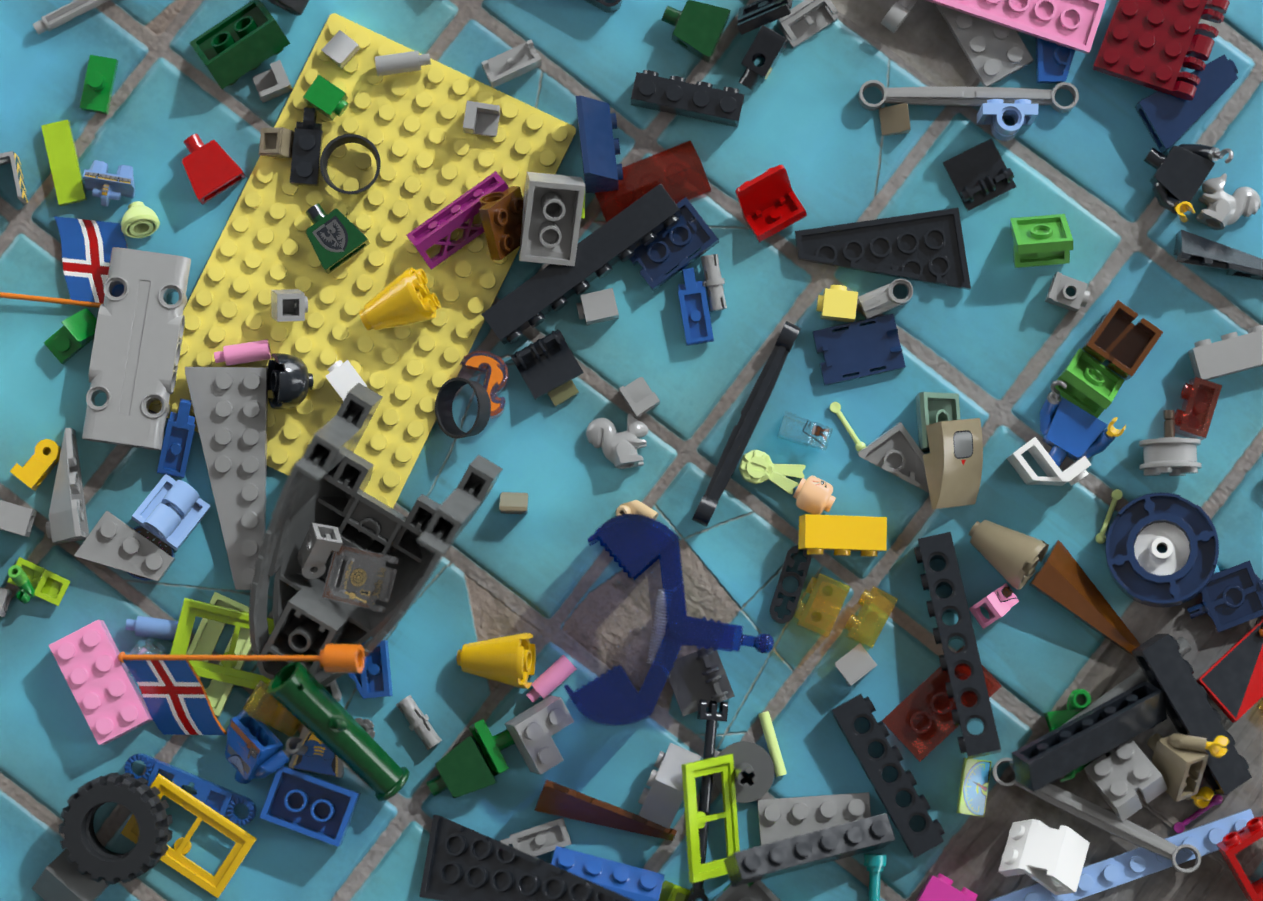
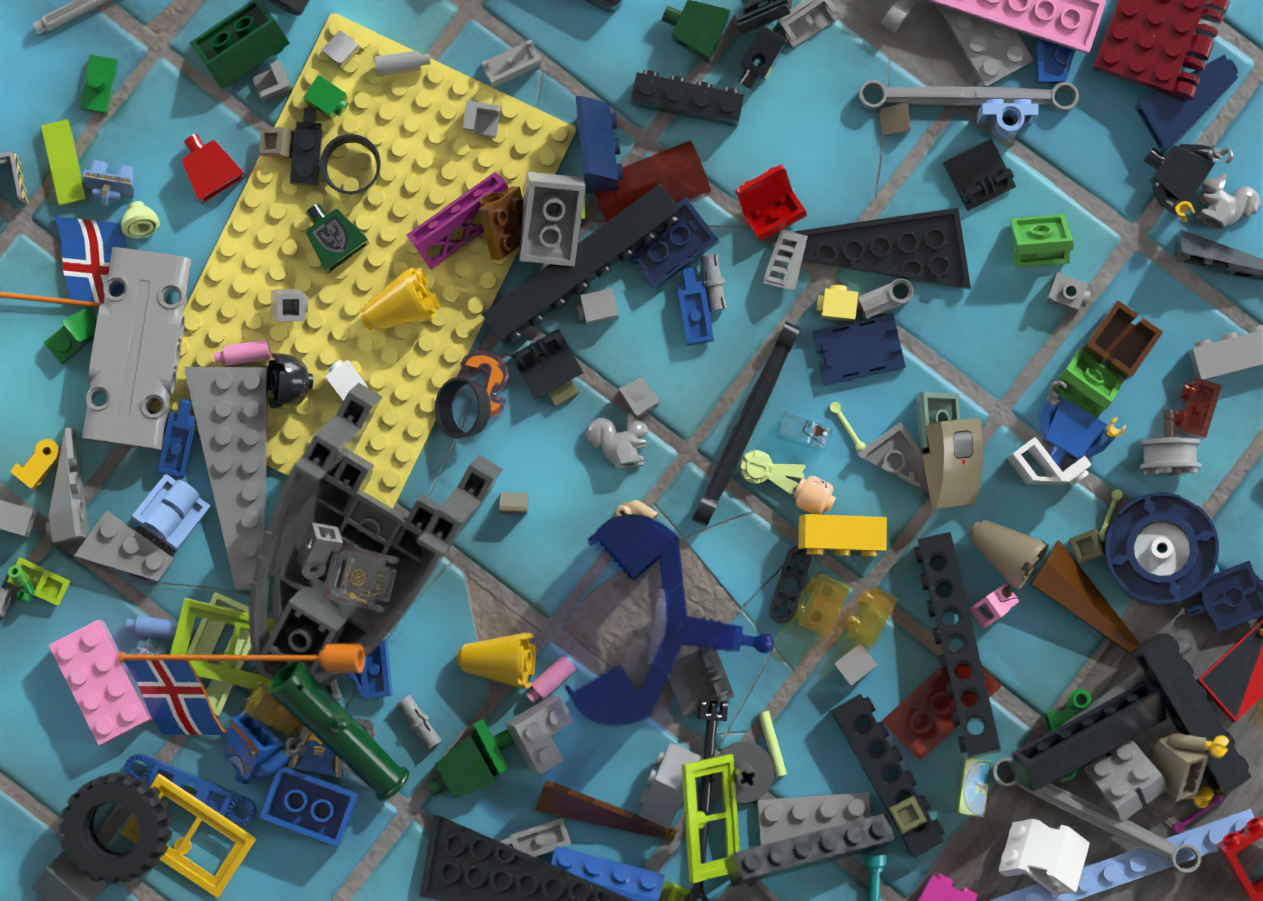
none -> light grey slope [763,230,808,290]
none -> olive tile [888,796,927,834]
none -> olive tile [1069,528,1105,564]

